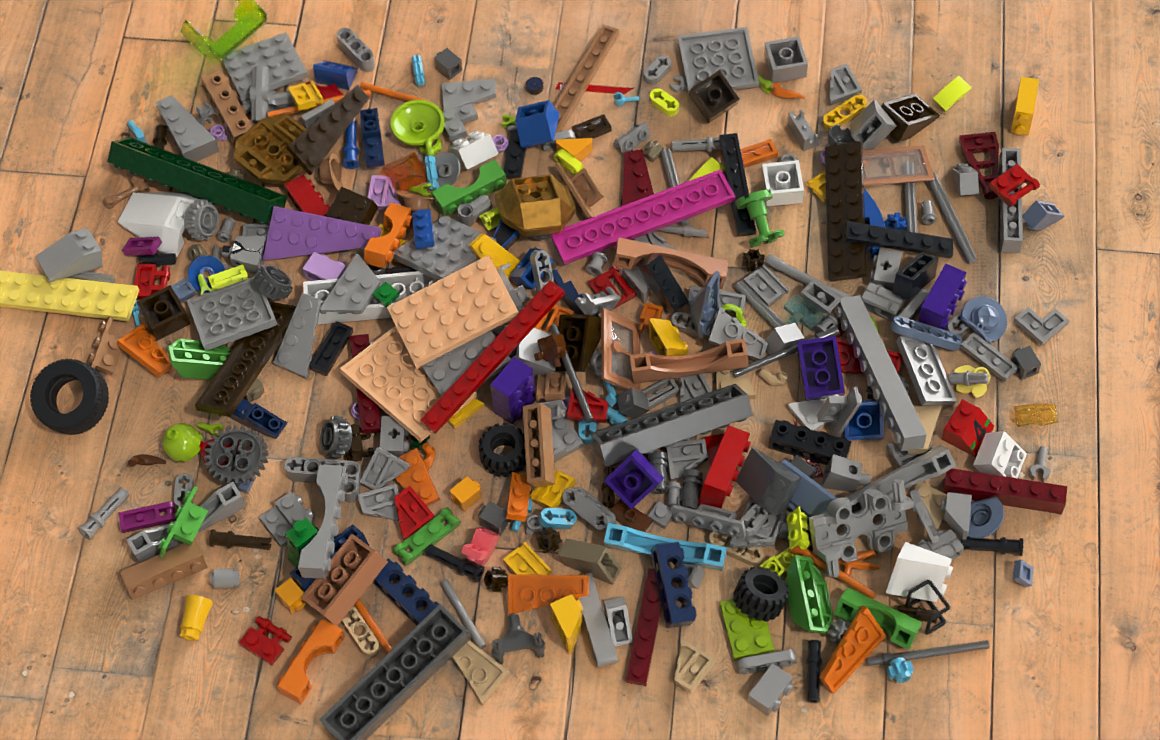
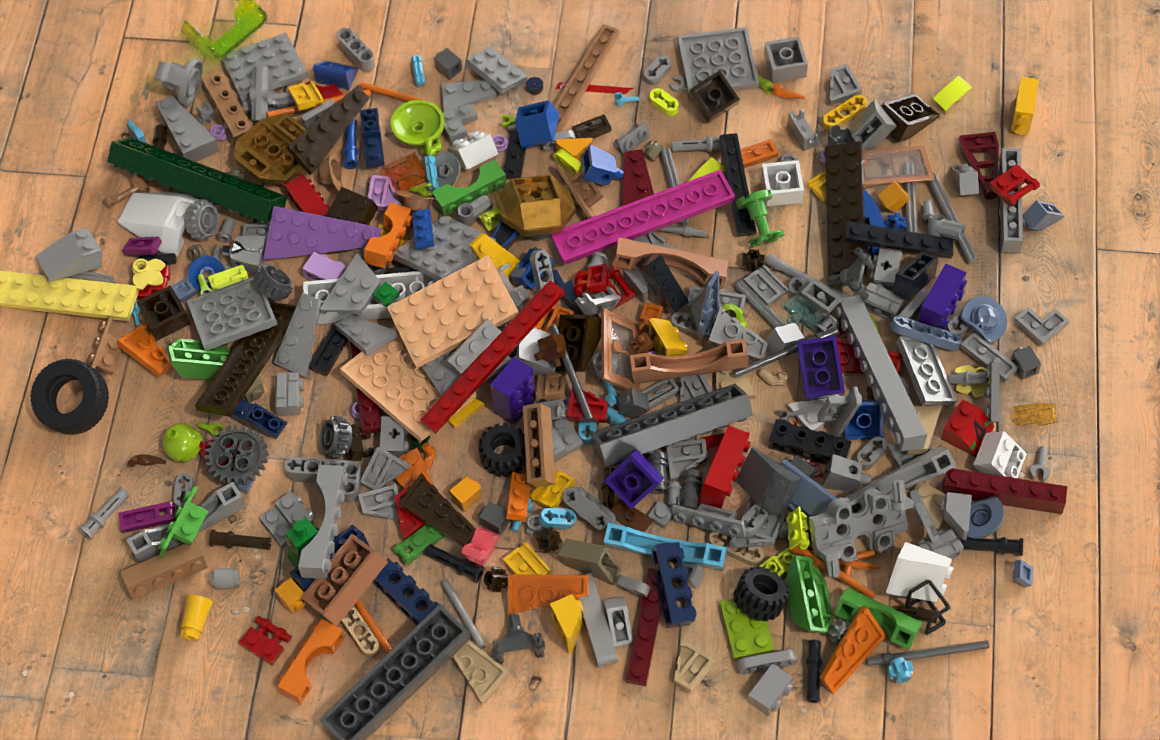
none -> light yellow plate [132,259,166,290]
none -> light grey piece [154,58,203,107]
none -> light grey brick [275,372,304,416]
none -> light grey wing [335,314,399,356]
none -> dark brown wing [399,473,476,547]
none -> light grey plate [446,318,501,374]
none -> light grey plate [465,47,528,94]
none -> red plate [574,263,608,297]
none -> blue torso [581,144,624,185]
none -> light grey beam [615,575,651,597]
none -> dark orange piece [628,332,655,355]
none -> light grey hand [778,409,805,421]
none -> light grey bush [789,277,807,294]
none -> dark grey axle [827,247,876,300]
none -> light grey beam [856,437,887,470]
none -> light orange brick [877,181,911,213]
none -> light grey piece [927,214,965,241]
none -> light grey wing [986,362,1000,422]

